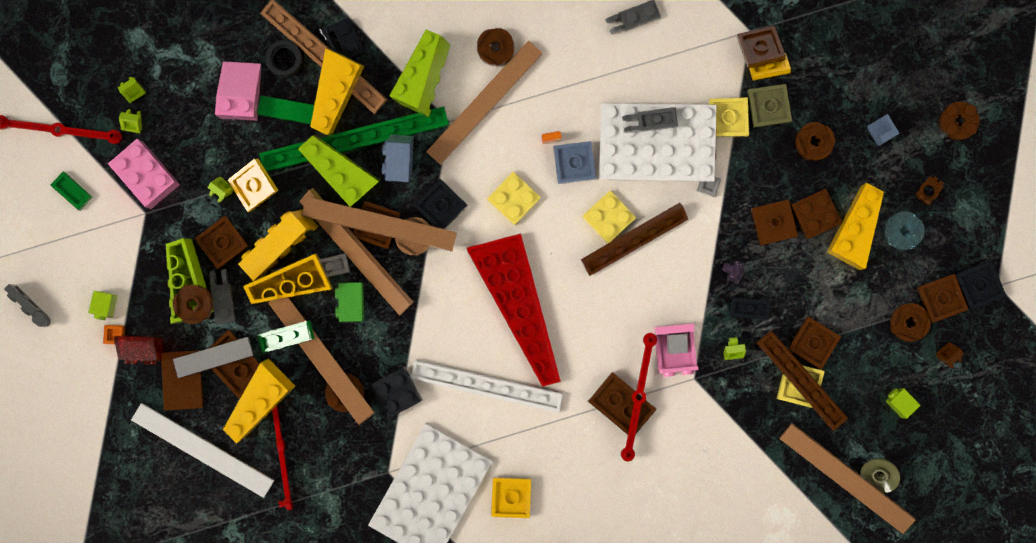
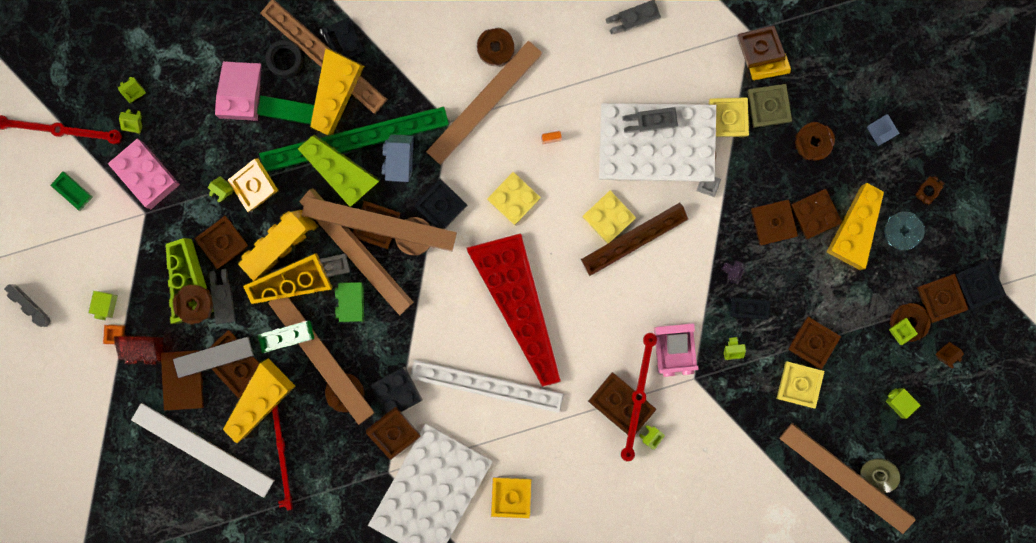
lime wedge [390,29,451,117] -> none
sand blue plate [553,141,596,184] -> none
reddish brown tile [756,330,848,431] -> none
reddish brown plate [939,102,979,140] -> none
none -> reddish brown plate [366,407,421,460]
none -> lime tile [639,425,665,450]
none -> lime plate [889,318,917,345]

